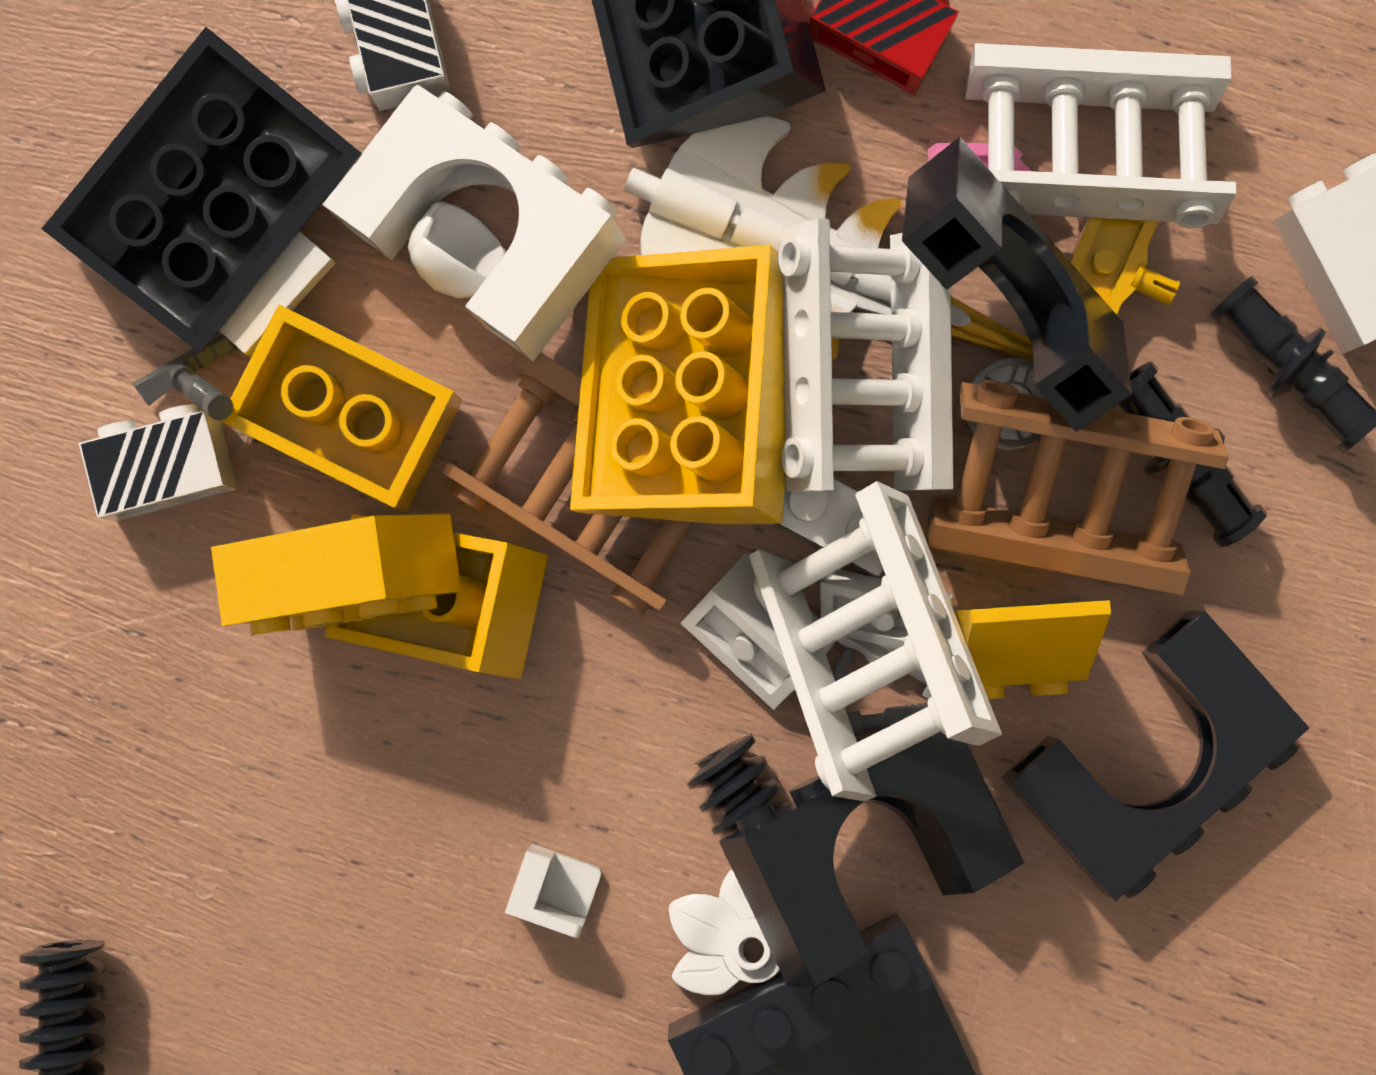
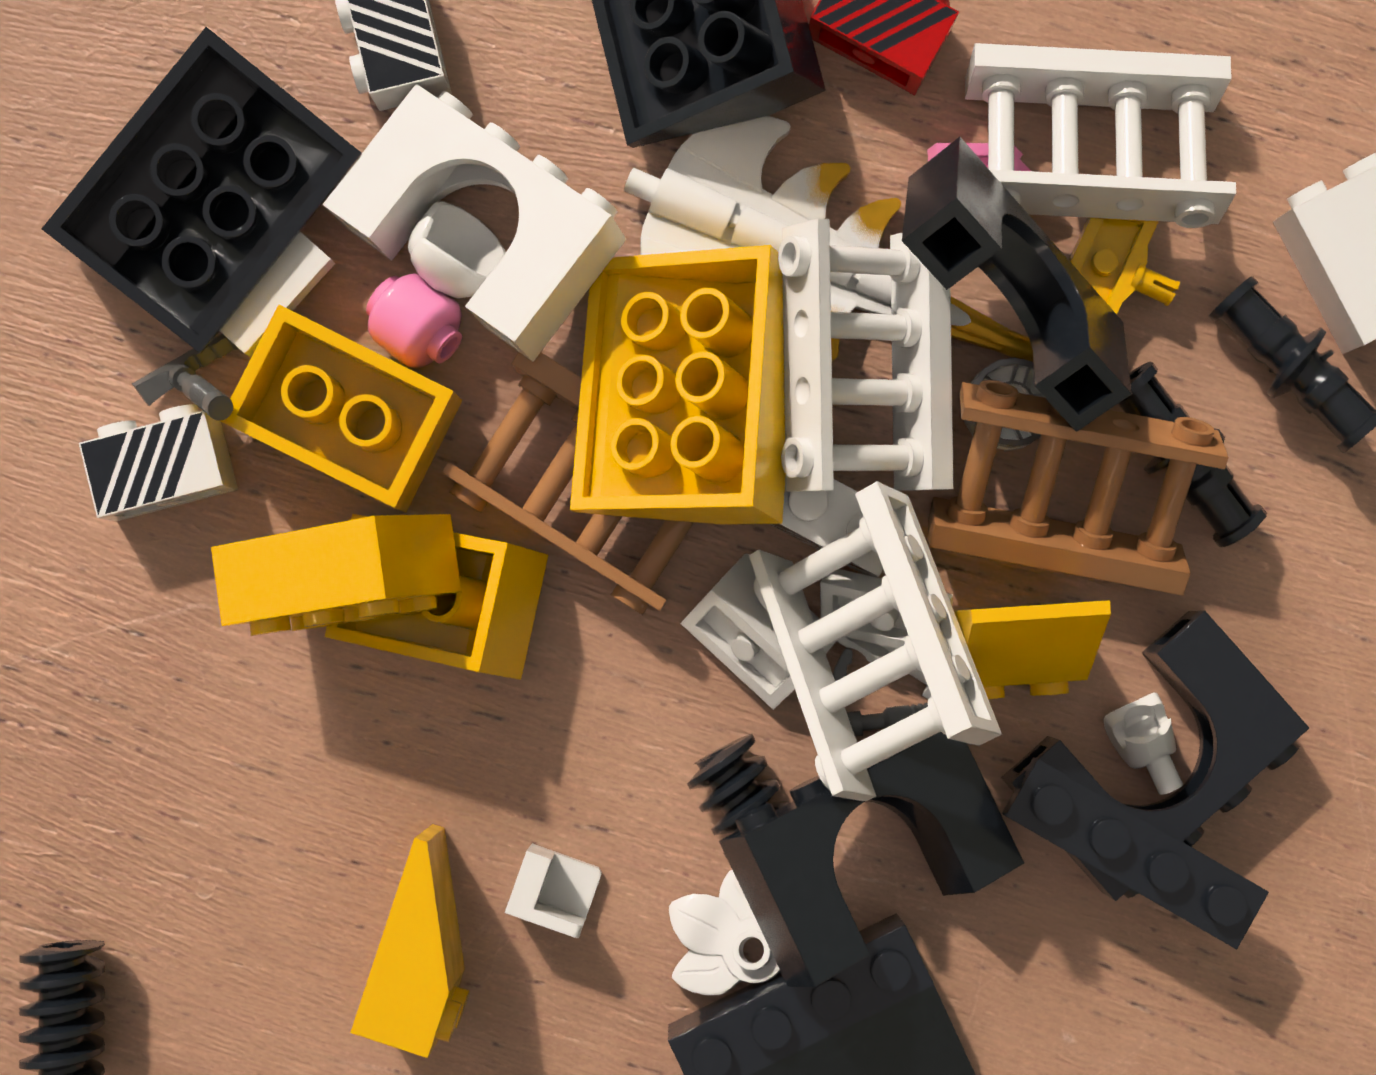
none -> yellow slope [350,824,470,1058]
none -> bright pink head [366,273,462,369]
none -> black plate [1002,757,1269,950]
none -> white piece [1103,693,1183,795]

